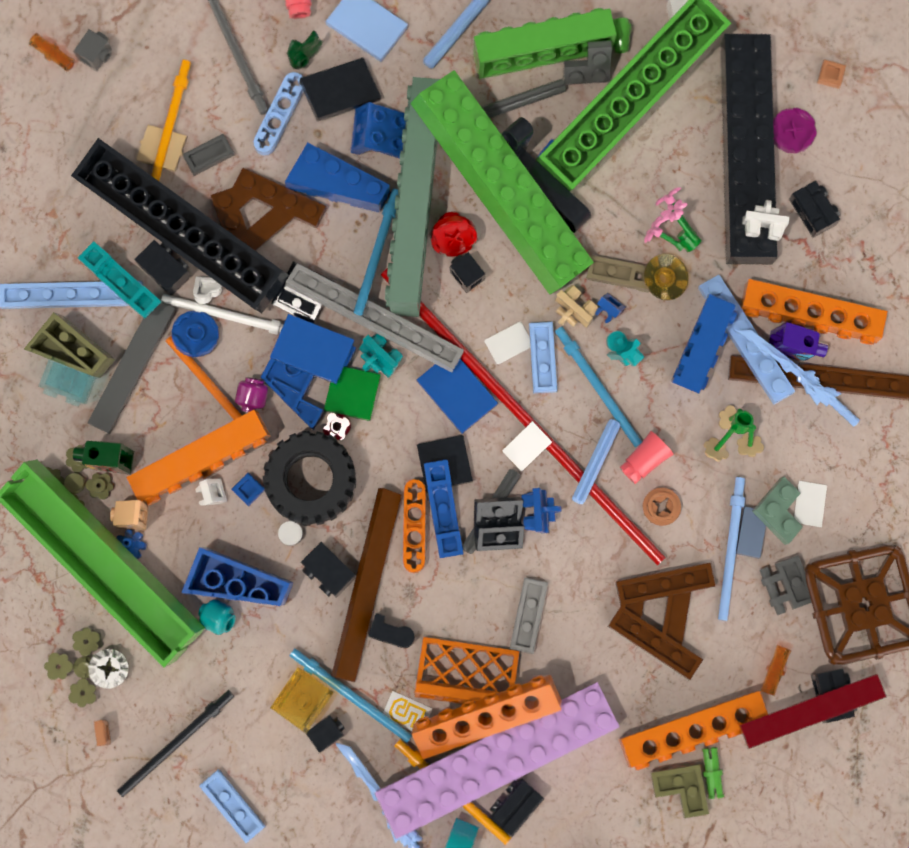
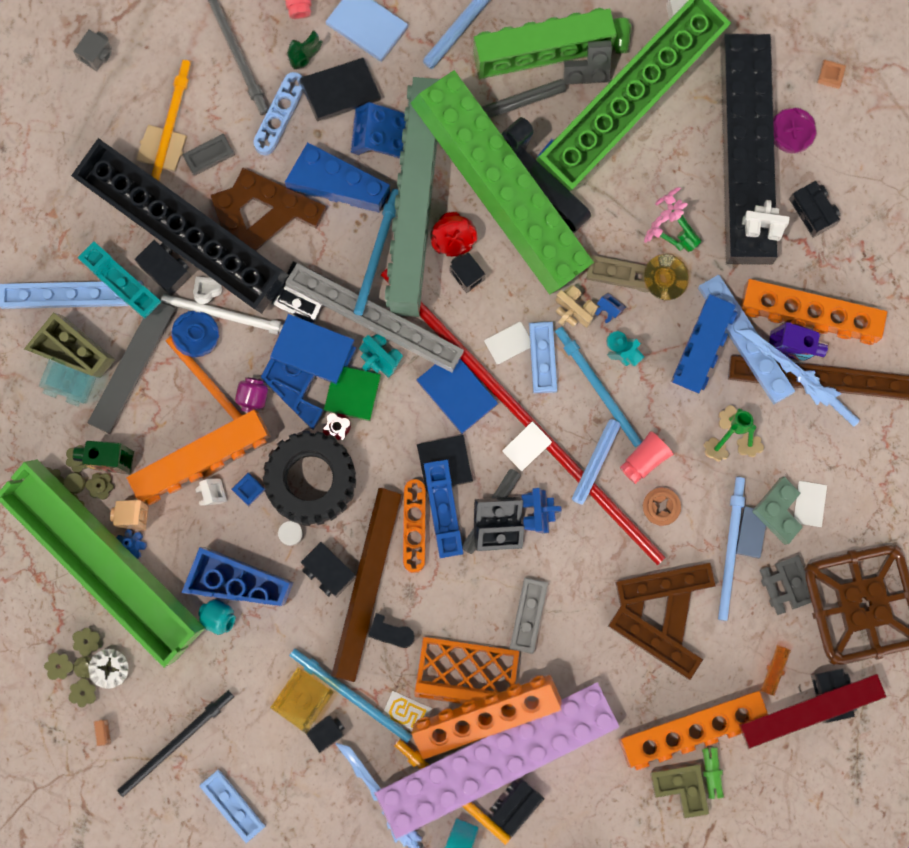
clear orange pin [29,33,75,72] -> none

